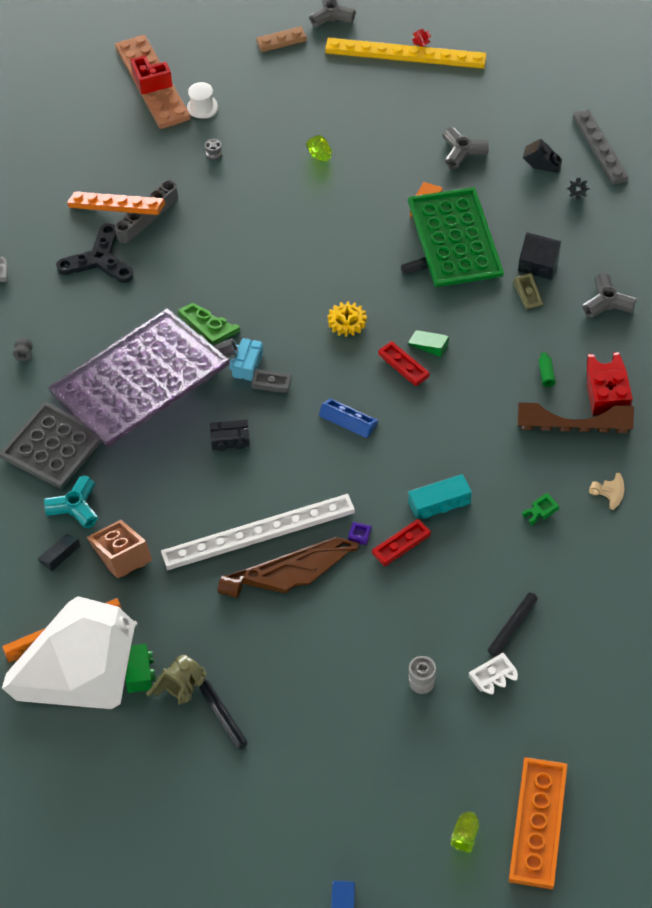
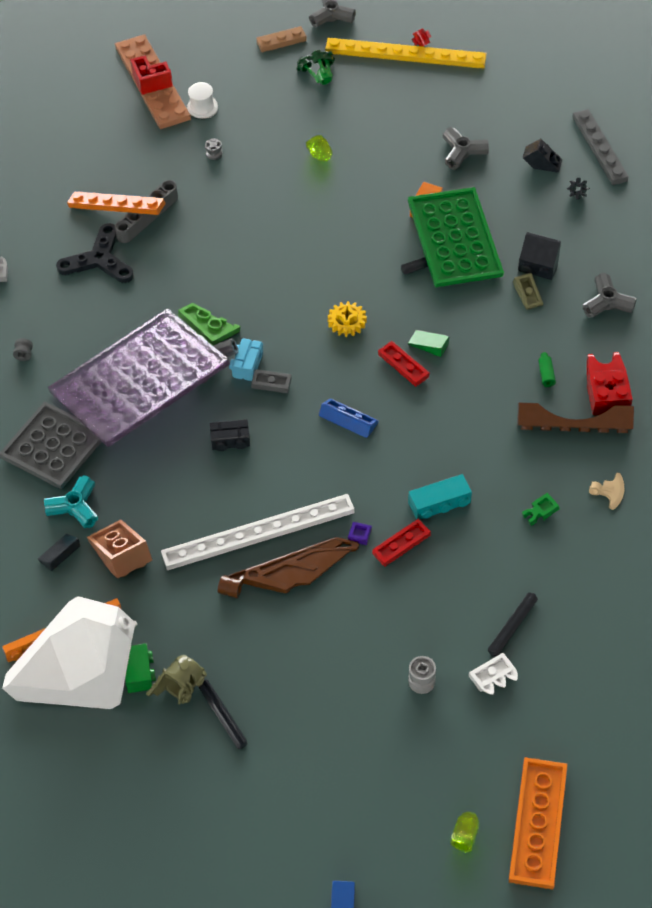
none -> plant [296,50,335,85]

